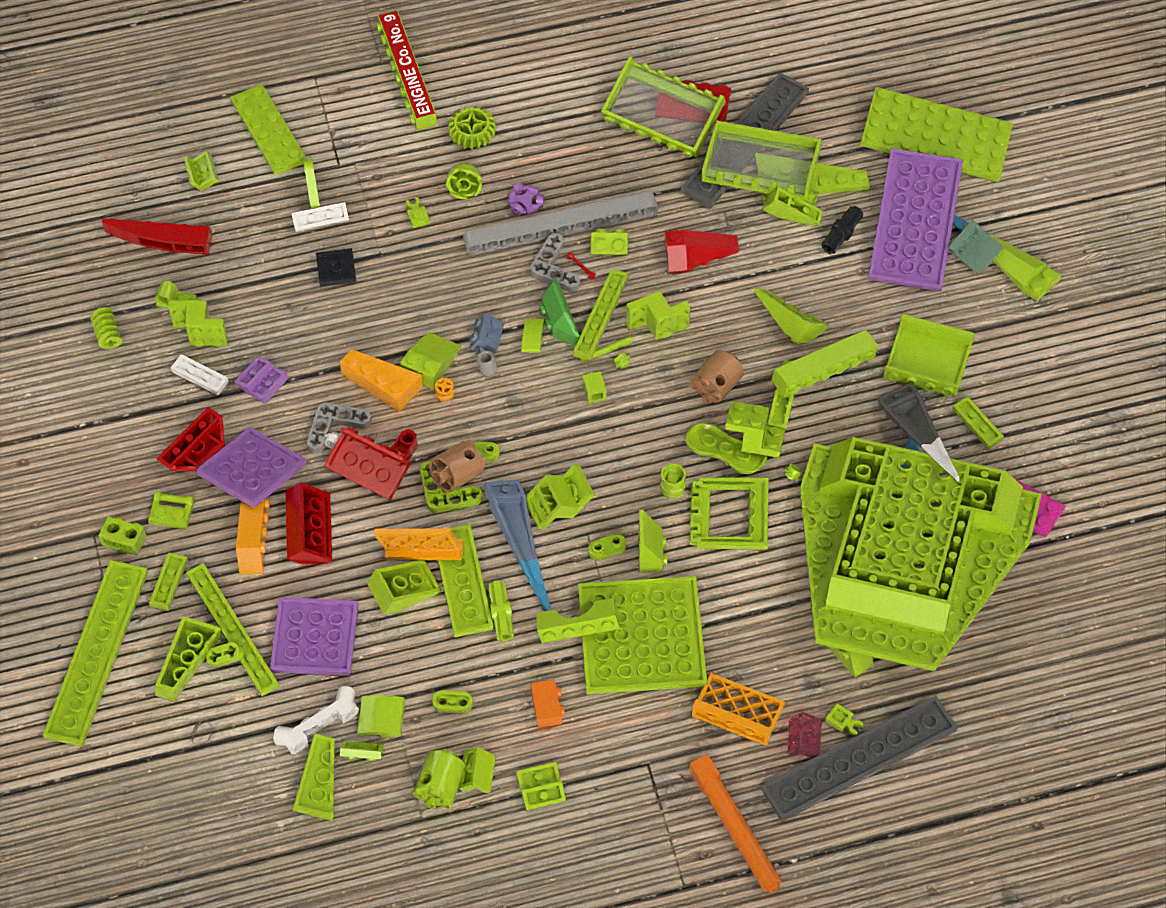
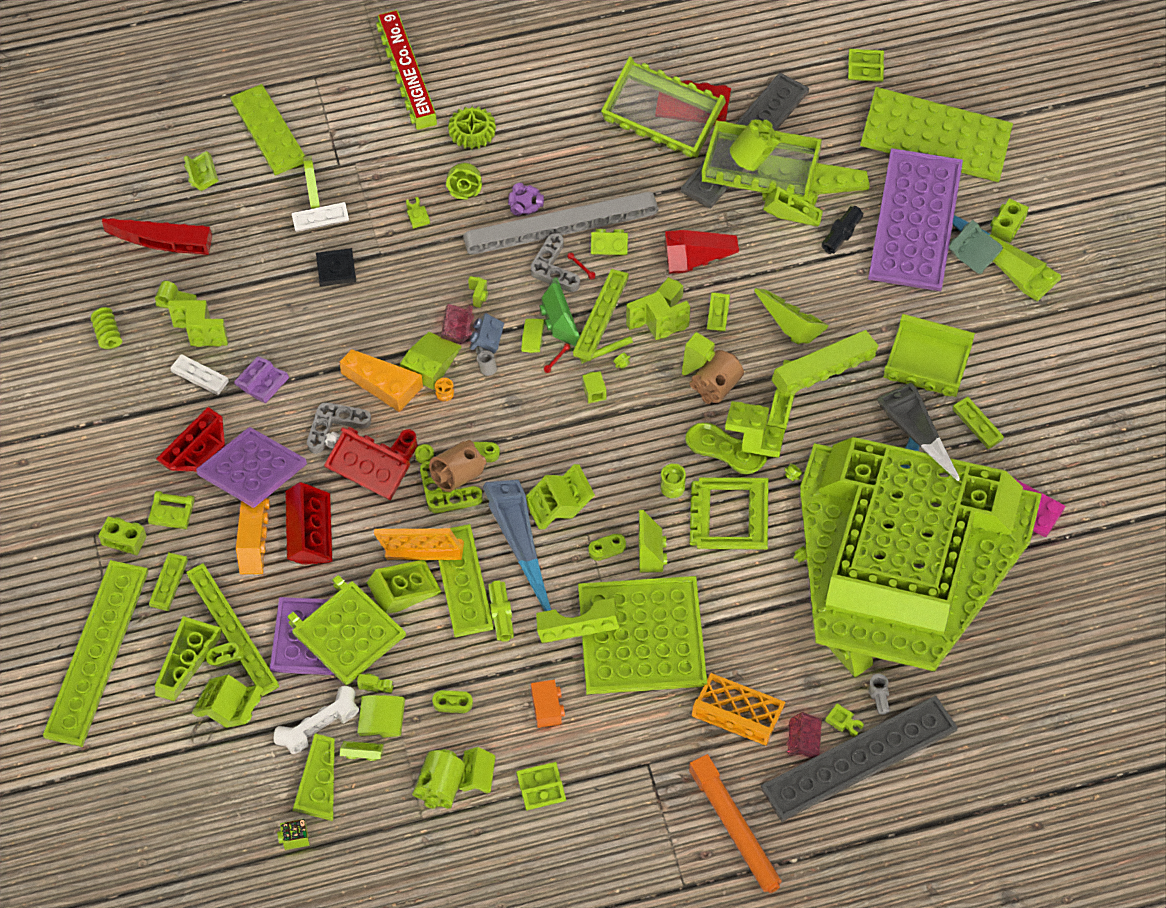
none -> lime bracket [192,674,263,728]
none -> brick [277,819,310,850]
none -> lime plate [287,575,406,686]
none -> lime plate [357,673,394,694]
none -> lime tile [415,444,434,464]
none -> clear pink bracket [441,303,474,345]
none -> lime bracket [468,276,488,308]
none -> red hinge [544,343,571,373]
none -> lime brick [656,277,683,307]
none -> lime slope [682,332,715,376]
none -> lime plate [707,292,730,332]
none -> lime cylinder [730,119,781,171]
none -> lime plate [793,546,807,563]
none -> lime slope [848,49,884,82]
none -> light grey axle [868,674,890,715]
none -> lime brick [990,198,1029,243]

